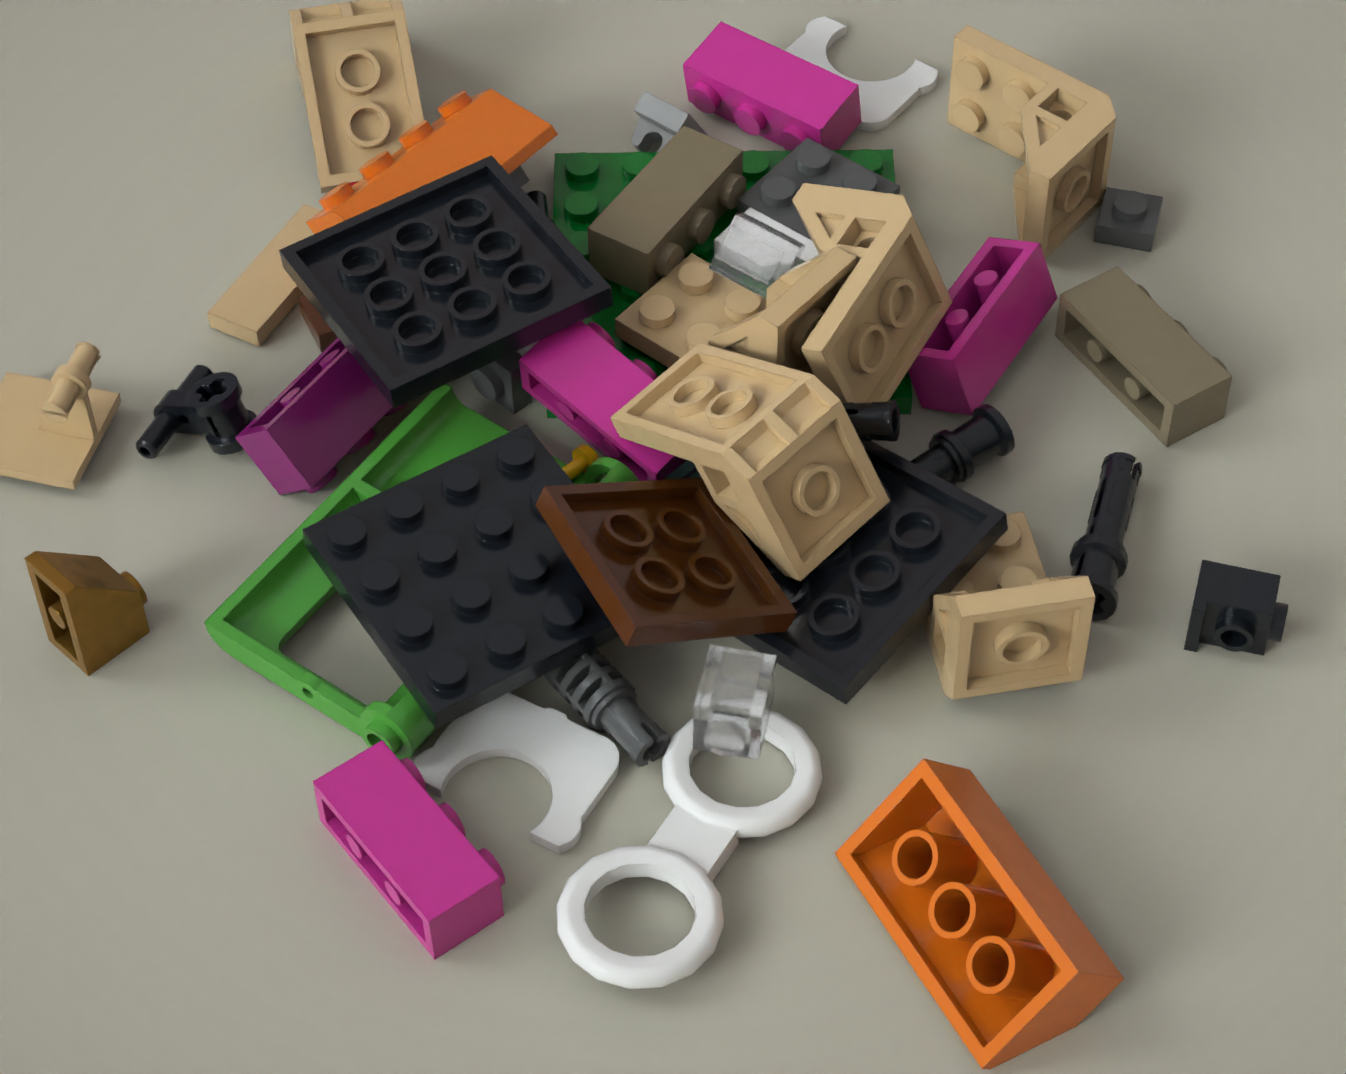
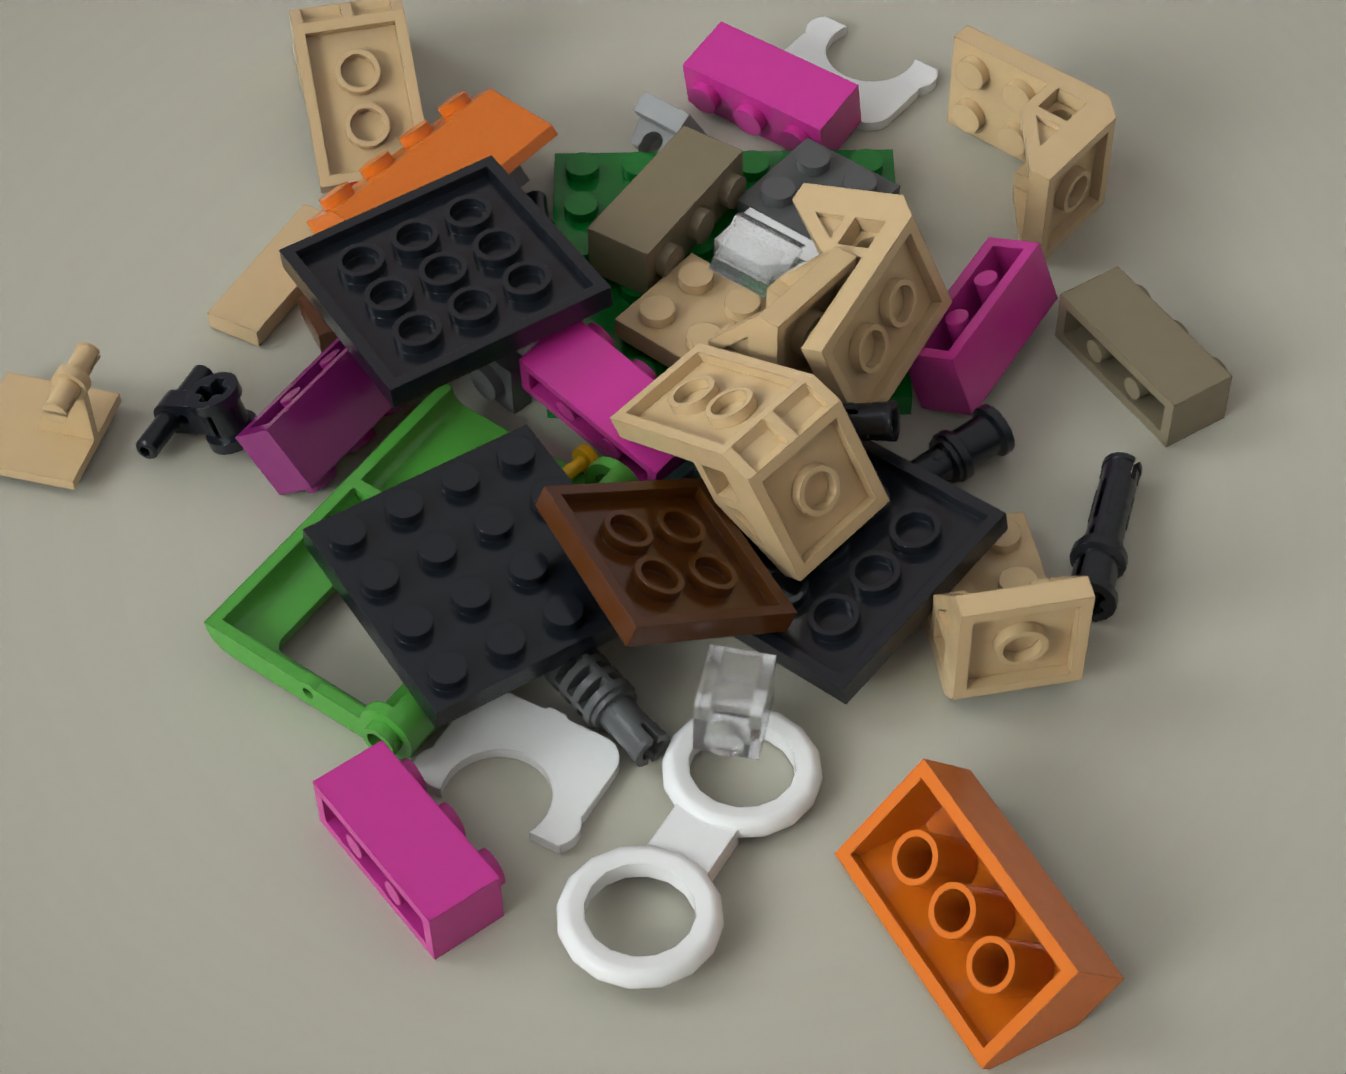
pearl gold slope [24,551,150,676] -> none
dark grey plate [1094,187,1163,252] -> none
black brick [1184,560,1289,656] -> none

